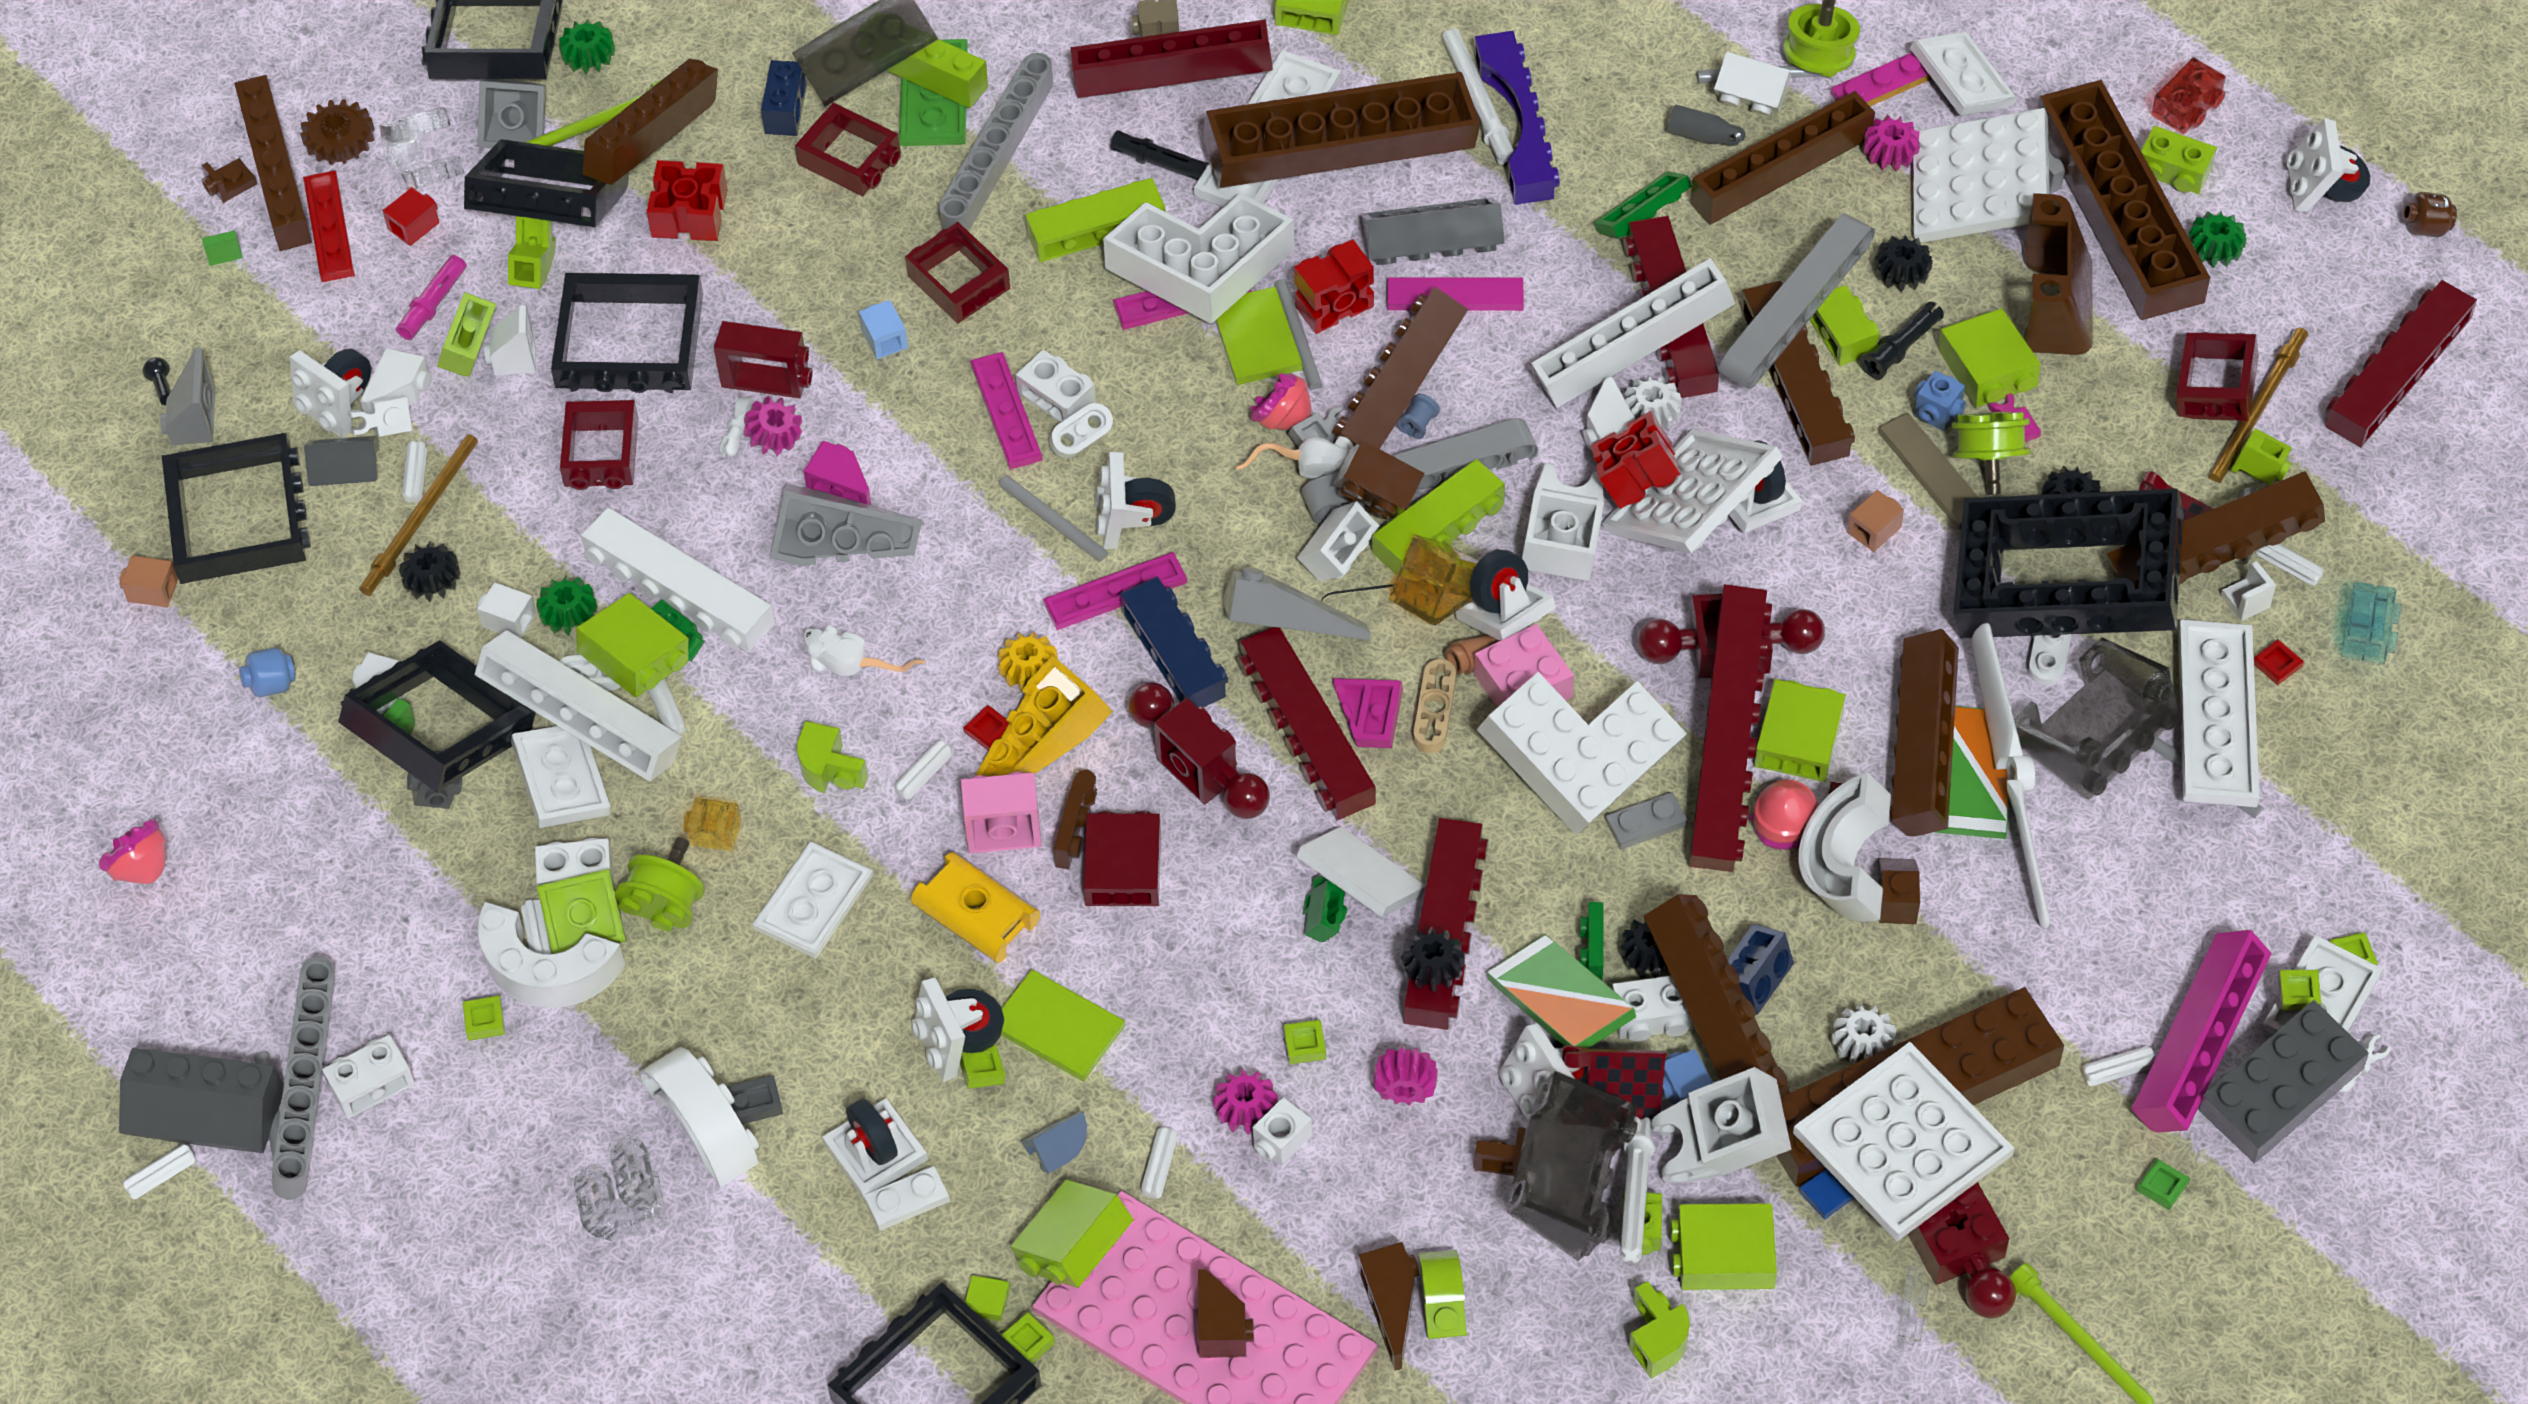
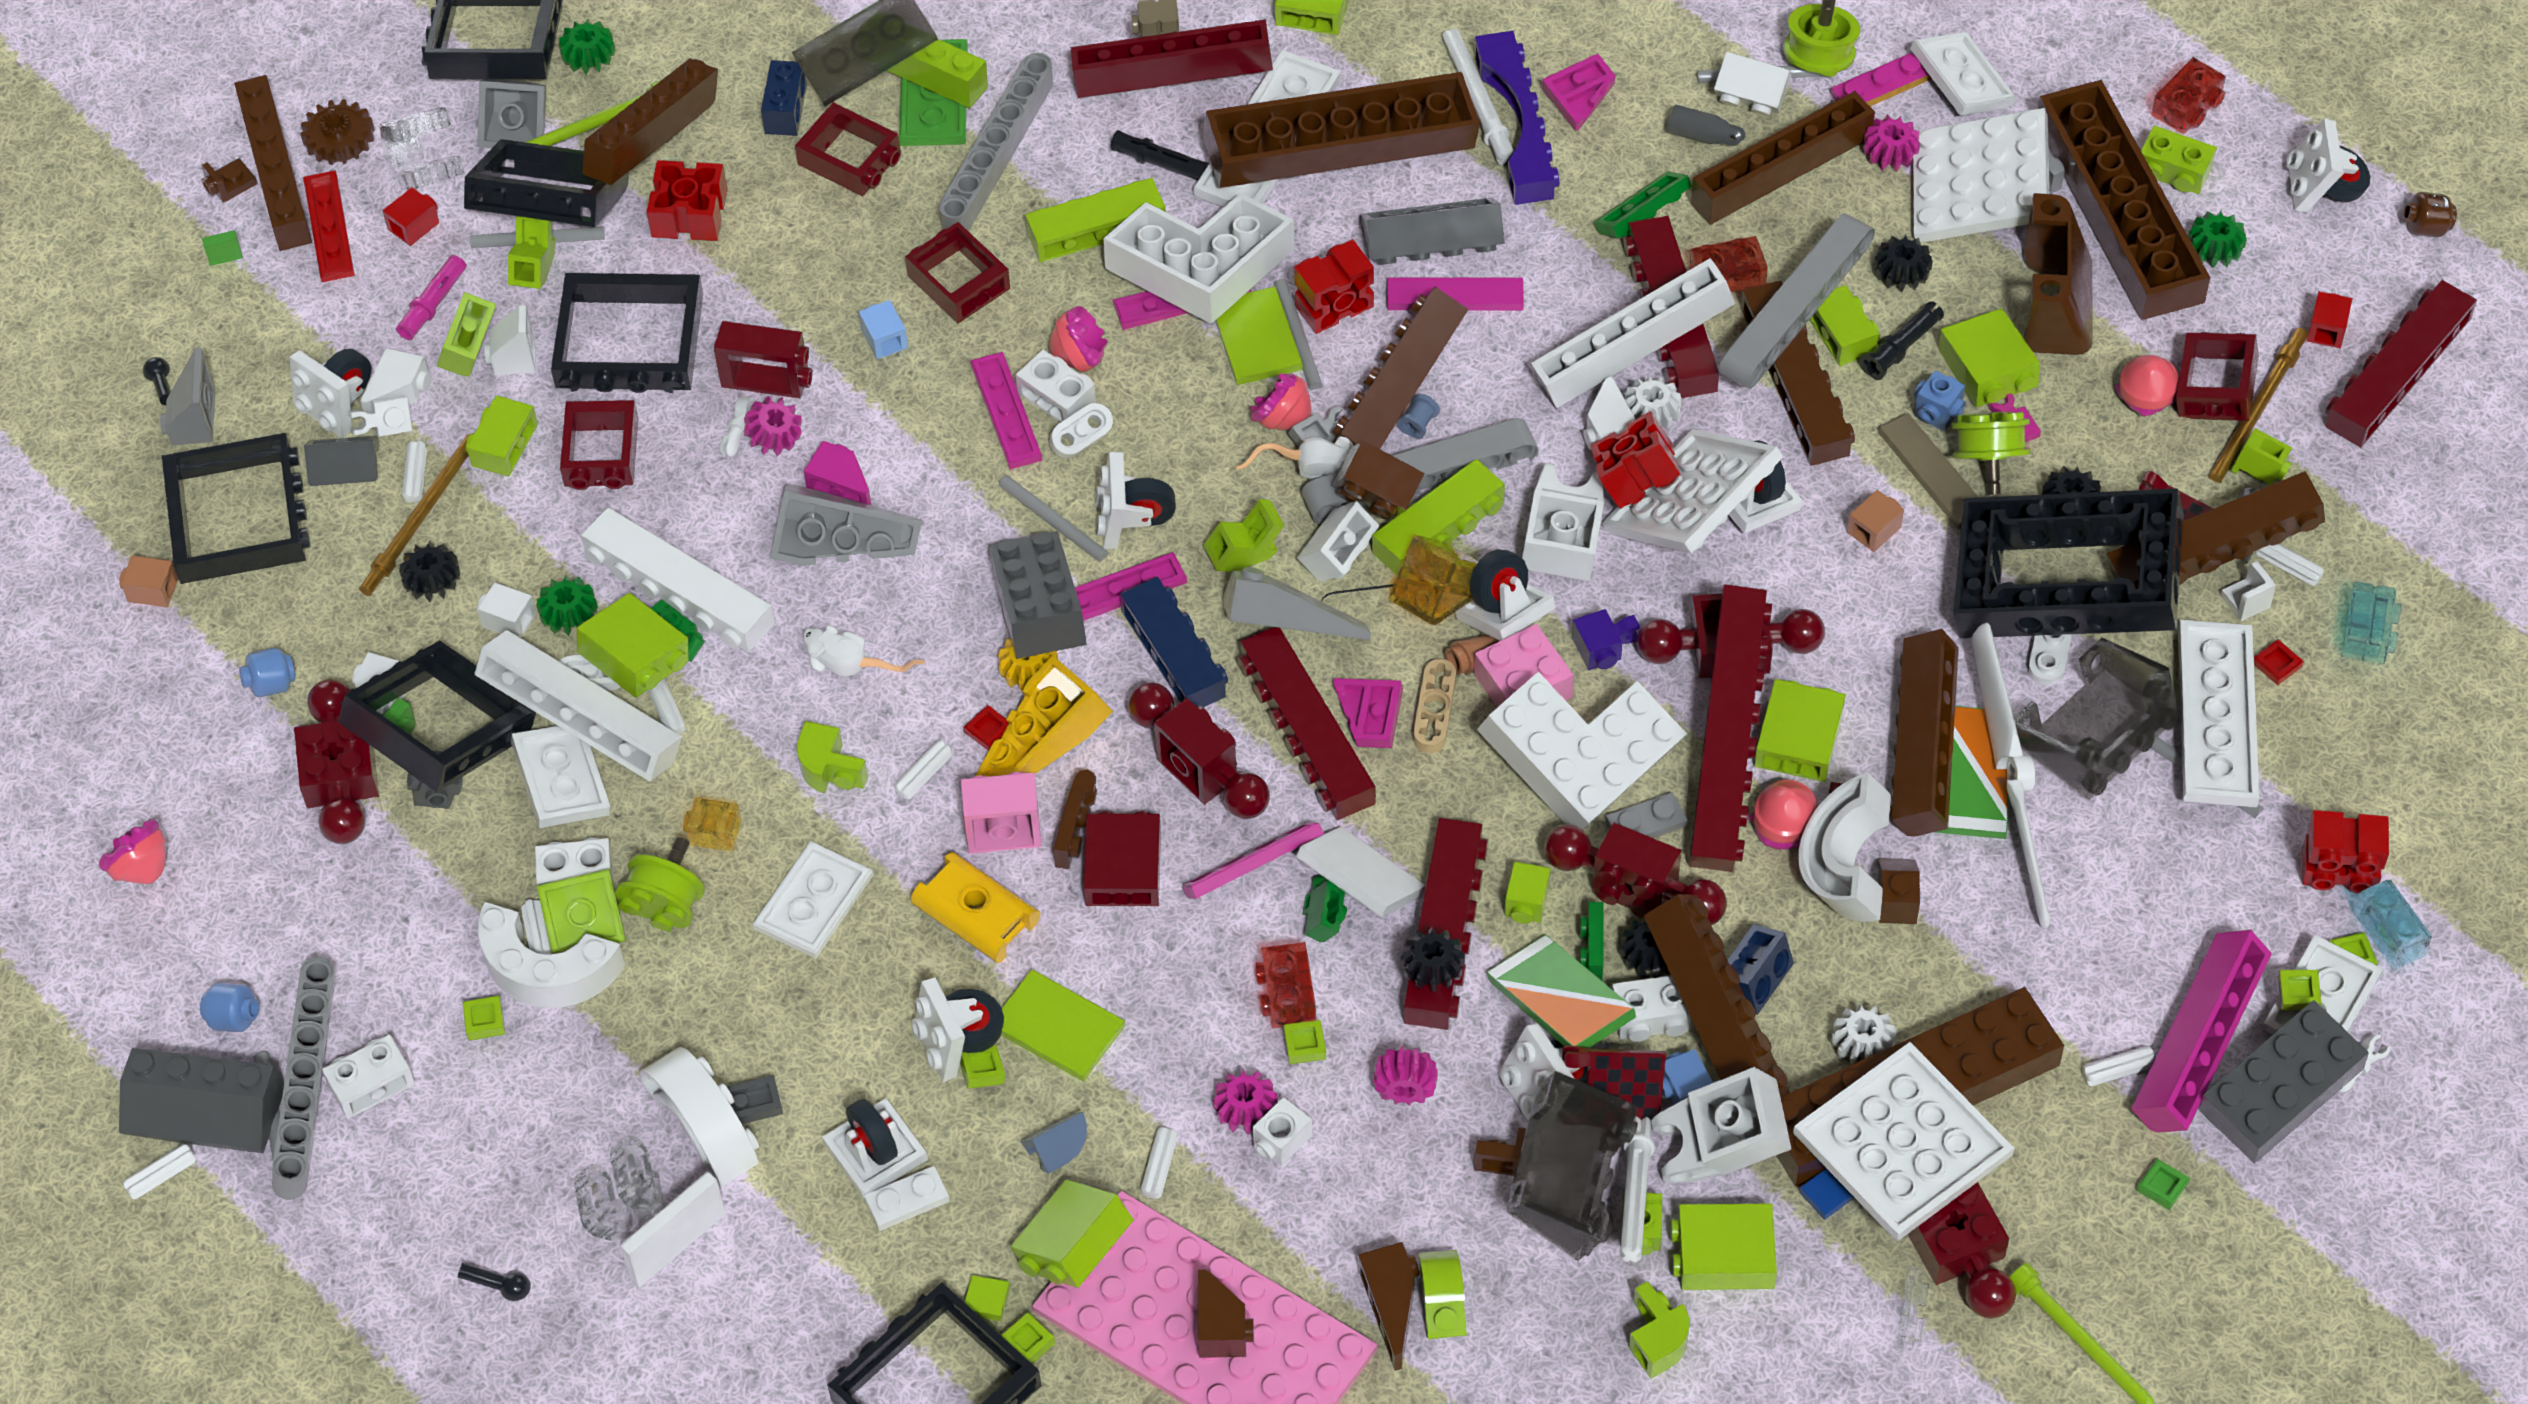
none -> medium blue head [200,983,259,1032]
none -> dark red brick [294,679,379,844]
none -> black bar [457,1263,531,1301]
none -> lime brick [466,395,538,477]
none -> light grey bar [470,226,605,248]
none -> white tile [620,1172,726,1288]
none -> dark grey brick [989,531,1087,659]
none -> hair [1049,306,1108,372]
none -> dark pink tile [1182,822,1324,899]
none -> lime brick [1204,499,1285,572]
none -> clear red brick [1255,942,1316,1029]
none -> lime brick [1505,861,1551,924]
none -> dark pink wing [1542,53,1616,131]
none -> dark red brick [1544,822,1727,926]
none -> dark purple brick [1572,609,1640,671]
none -> clear red brick [1689,236,1768,293]
none -> coral hair [2116,355,2179,417]
none -> red brick [2302,810,2389,894]
none -> red brick [2307,291,2353,349]
none -> clear light blue brick [2353,879,2432,971]

